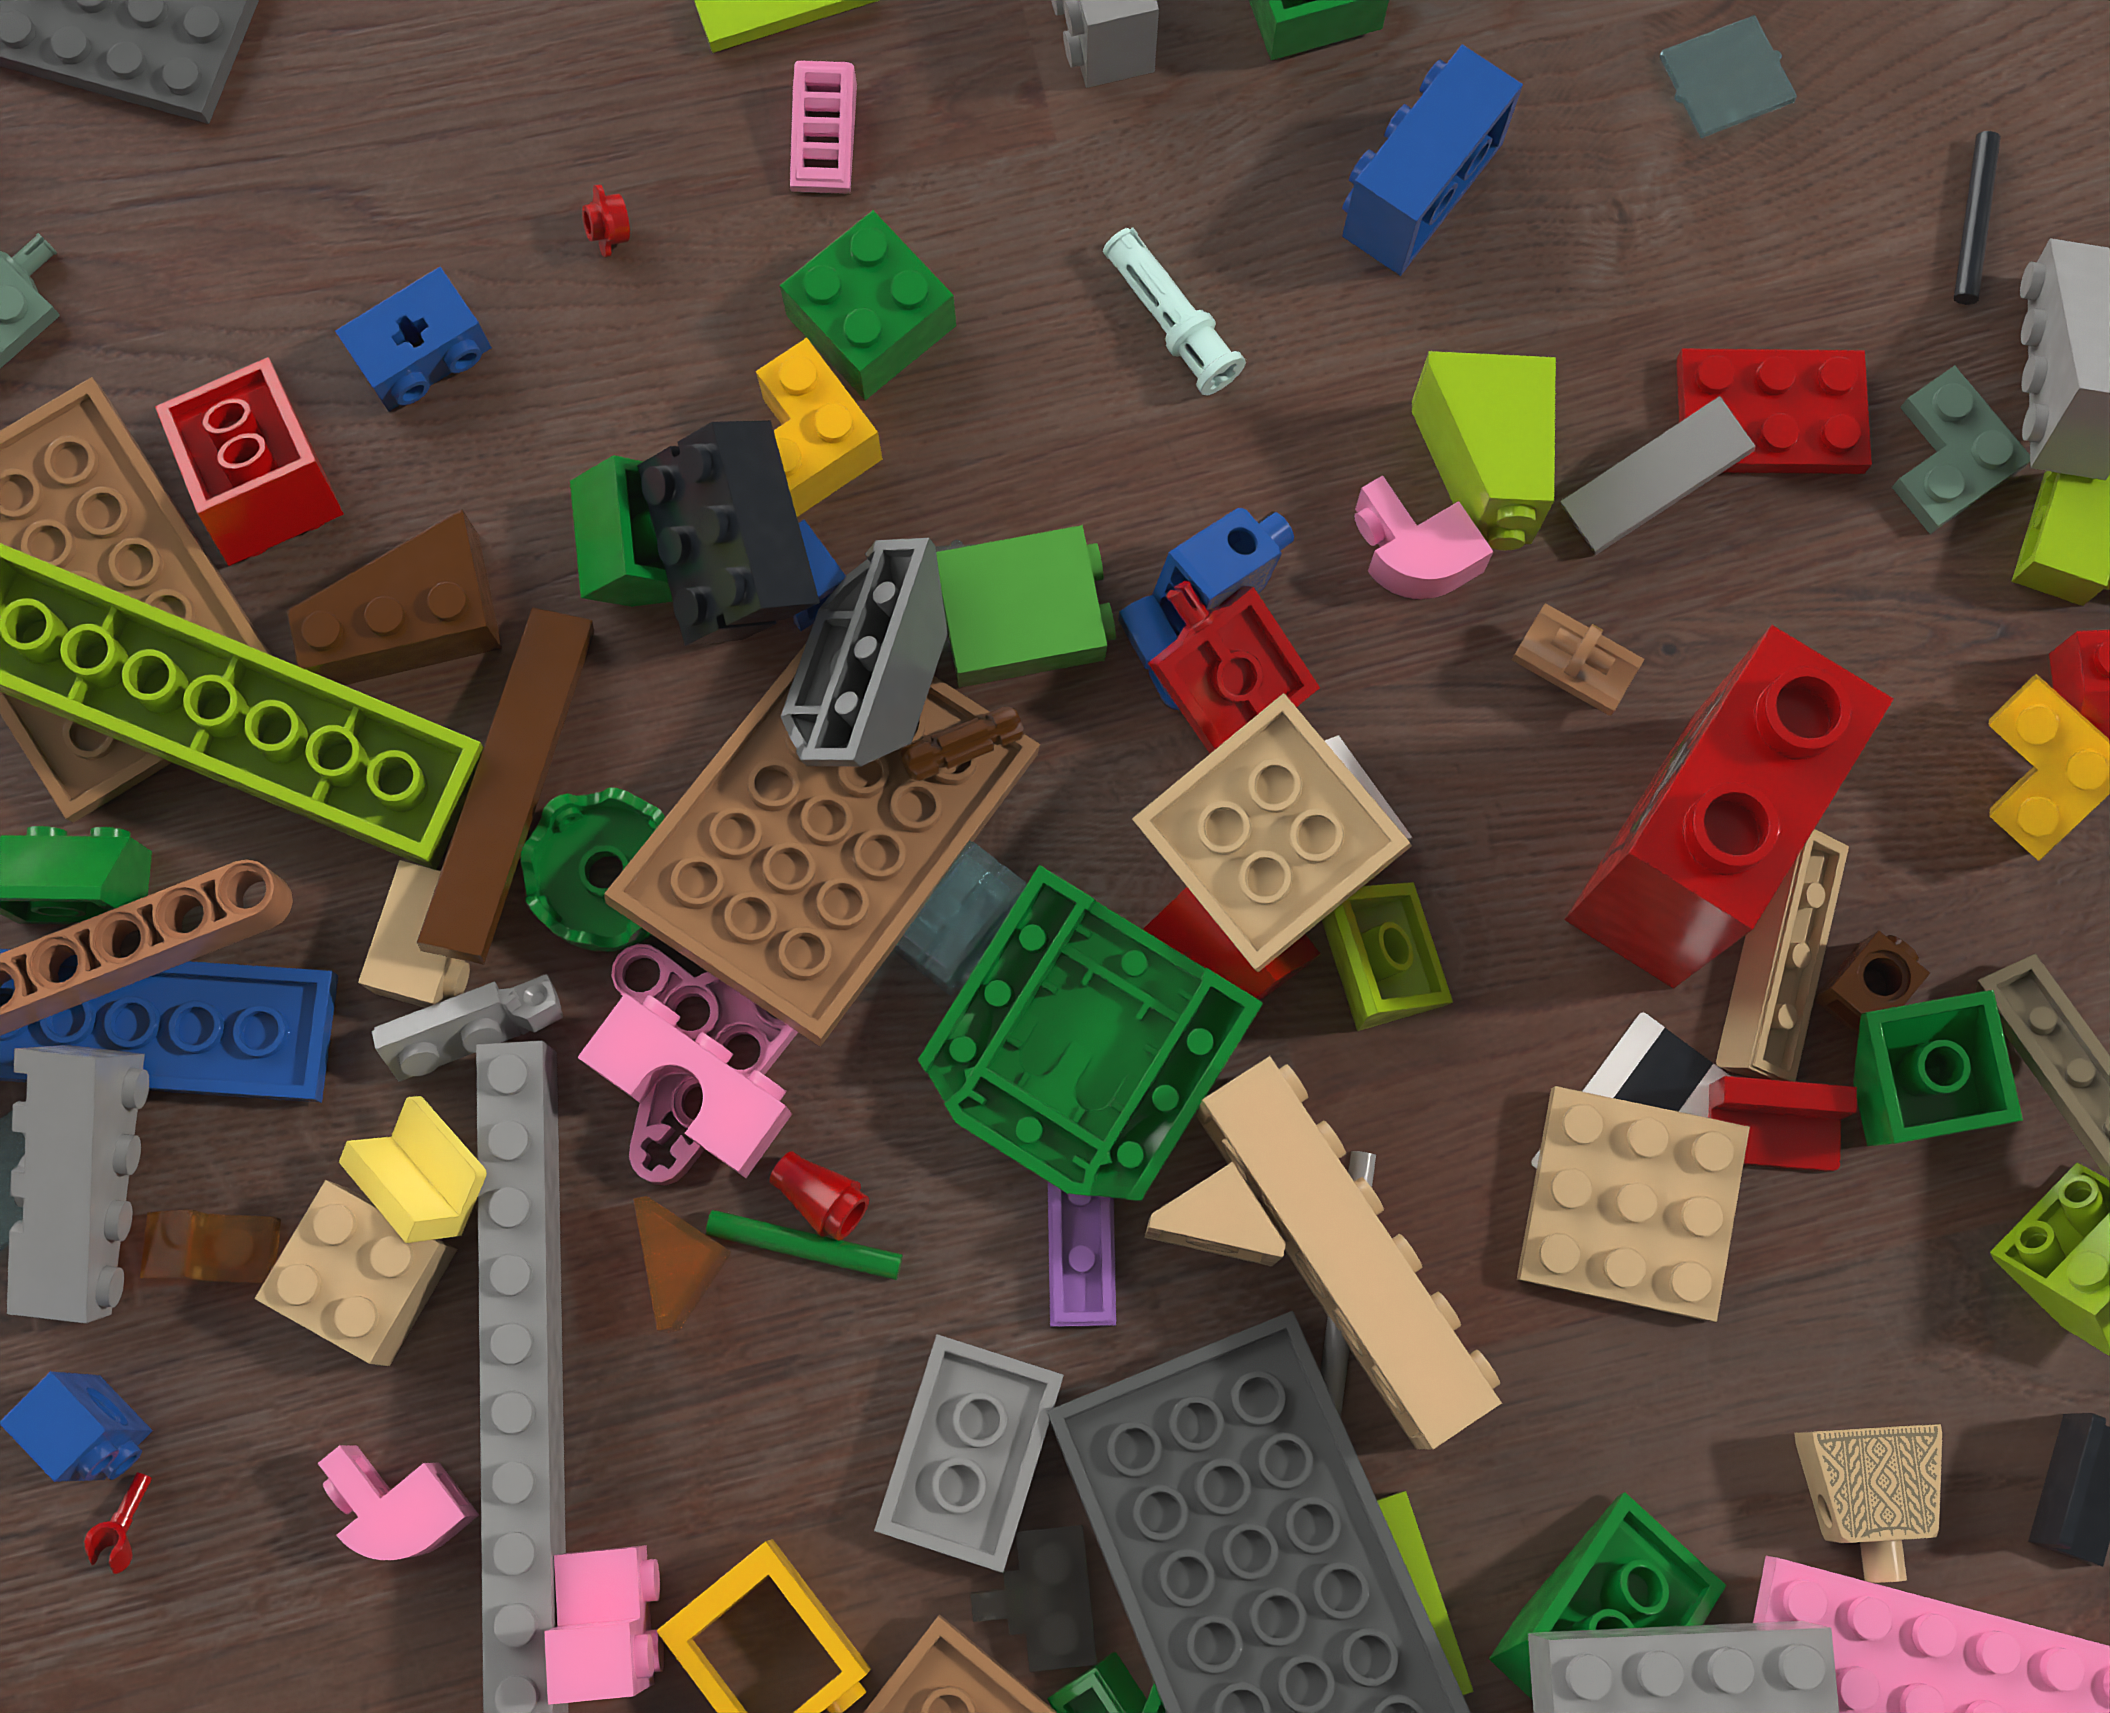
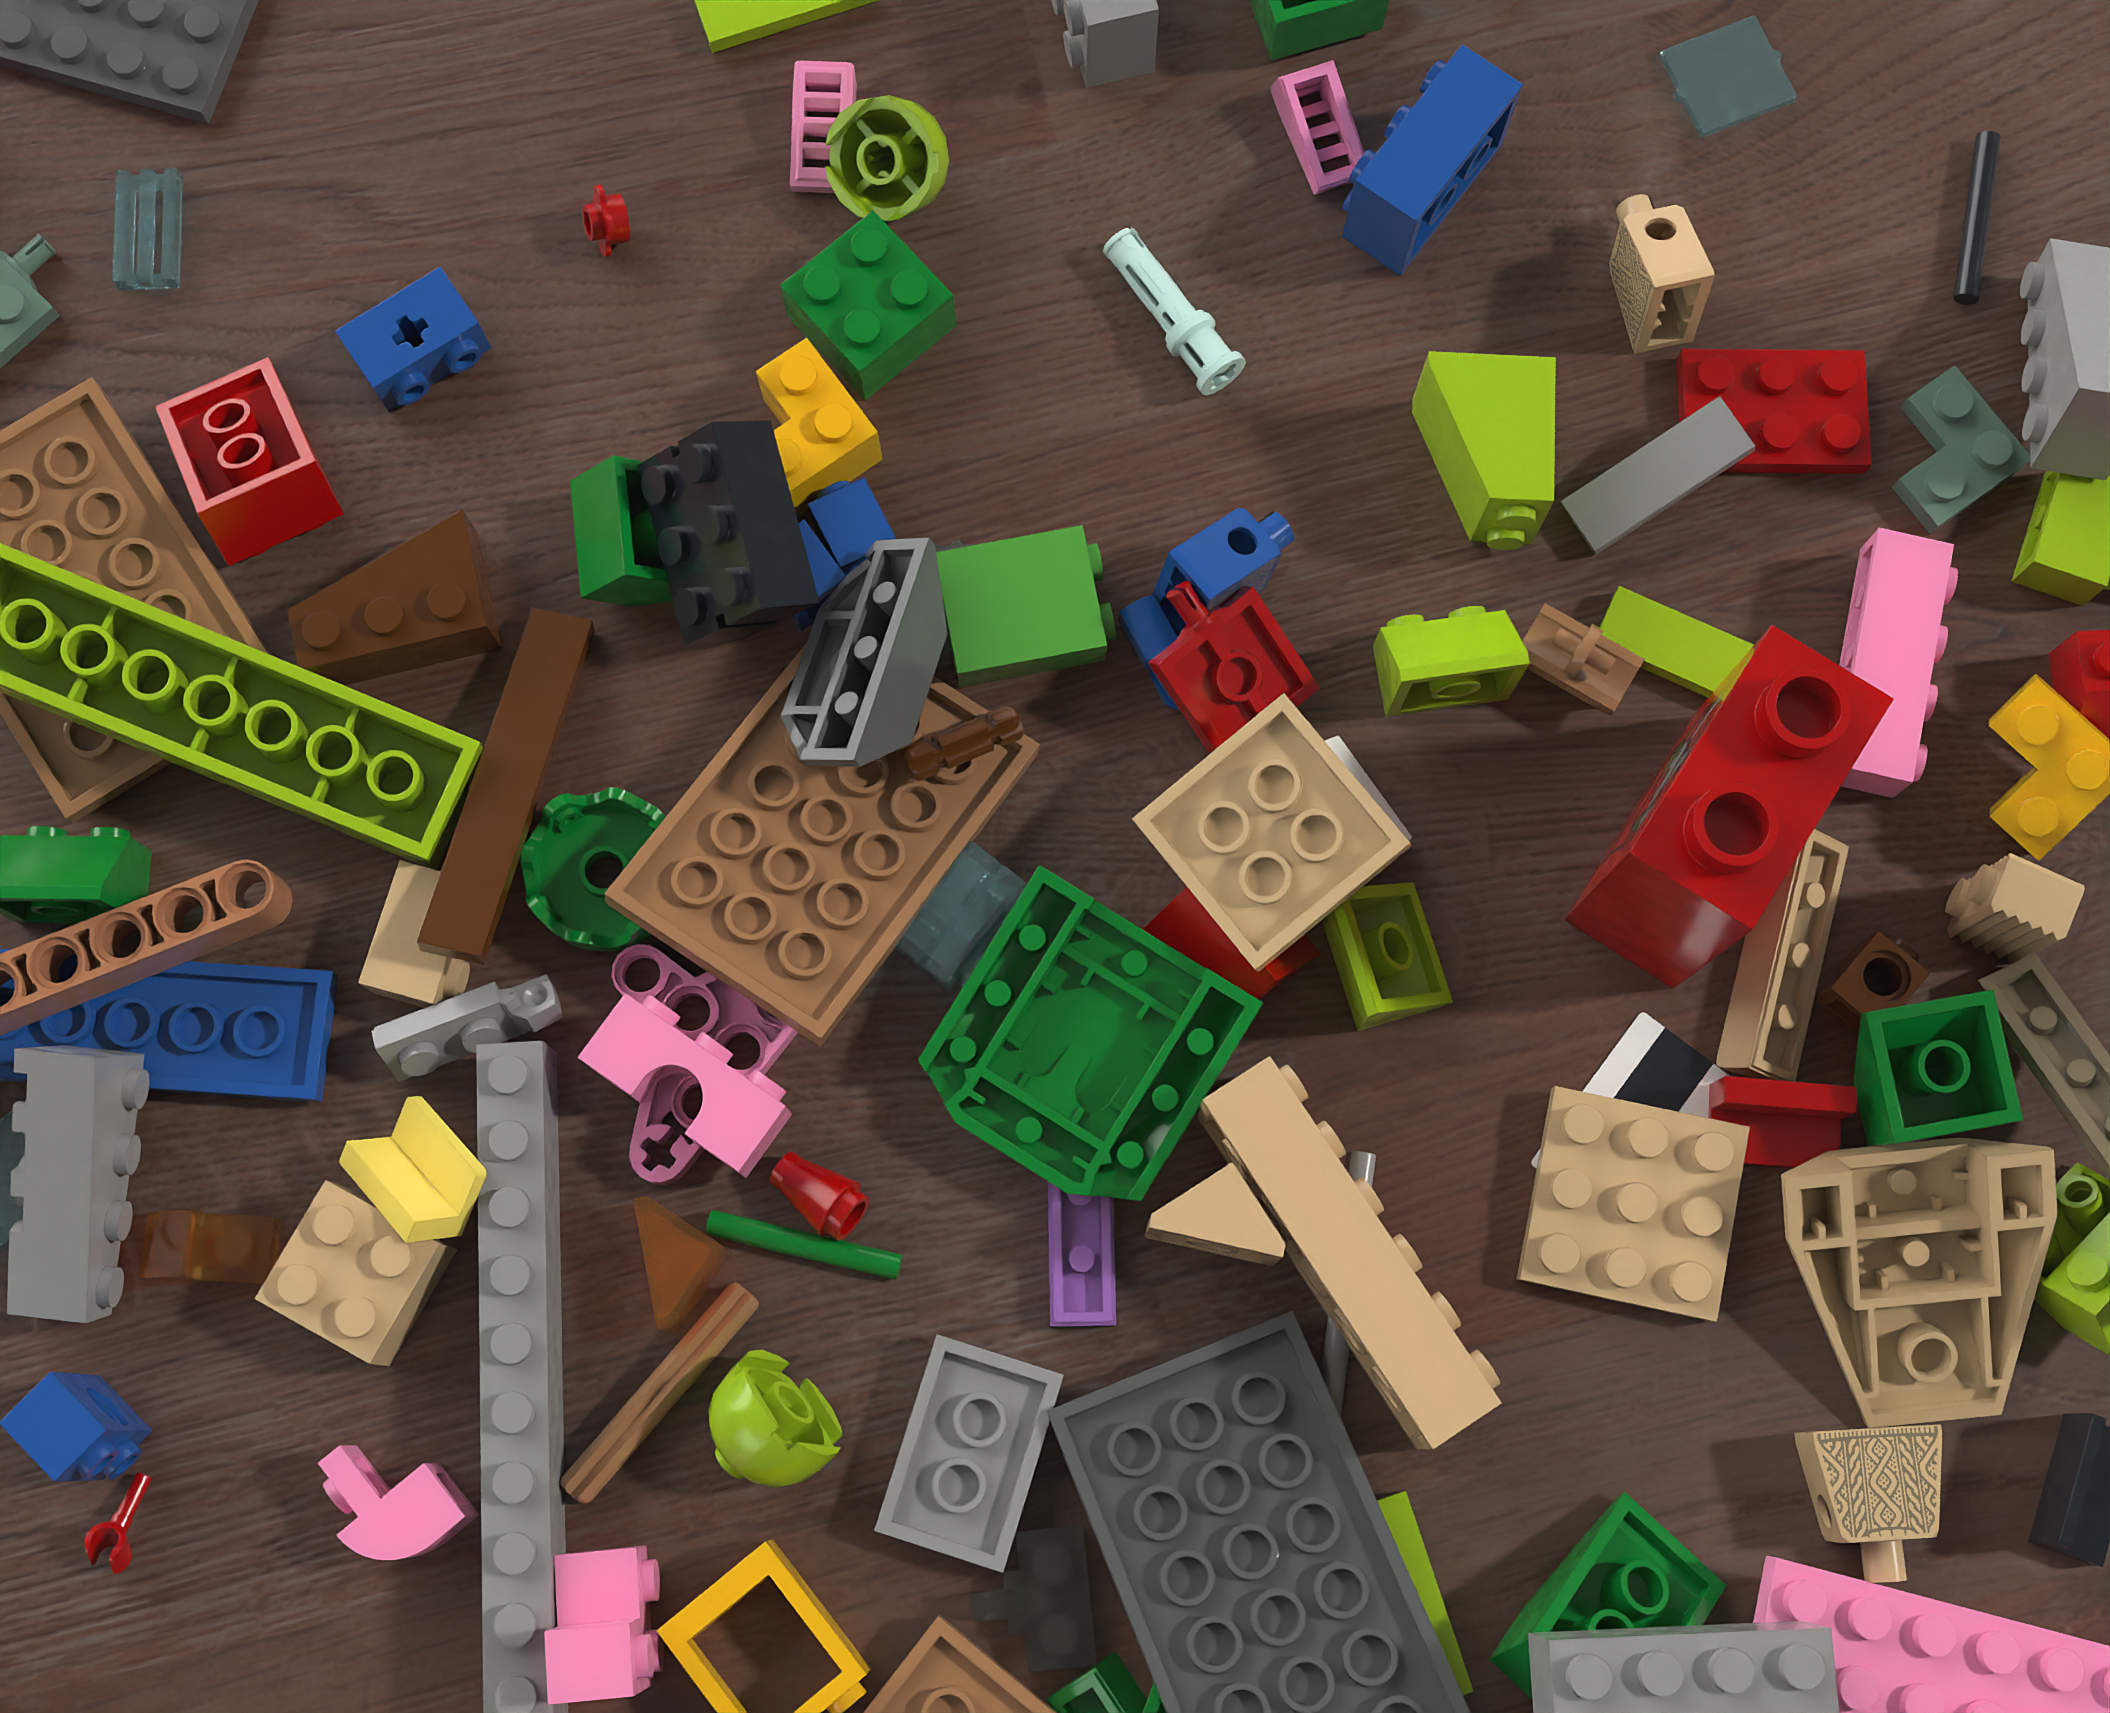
bright pink brick [1354,475,1493,599] -> none
none -> clear light blue tile [112,168,183,290]
none -> medium nougat axle [560,1282,759,1504]
none -> lime cylinder [708,1350,842,1488]
none -> blue brick [808,477,896,576]
none -> lime cylinder [825,95,949,221]
none -> bright pink slope [1270,60,1365,195]
none -> lime slope [1373,606,1530,717]
none -> lime tile [1599,586,1754,697]
none -> tan torso [1609,194,1715,354]
none -> tan wedge [1781,1137,2057,1428]
none -> bright pink brick [1839,528,1958,798]
none -> tan brick [1945,853,2085,964]

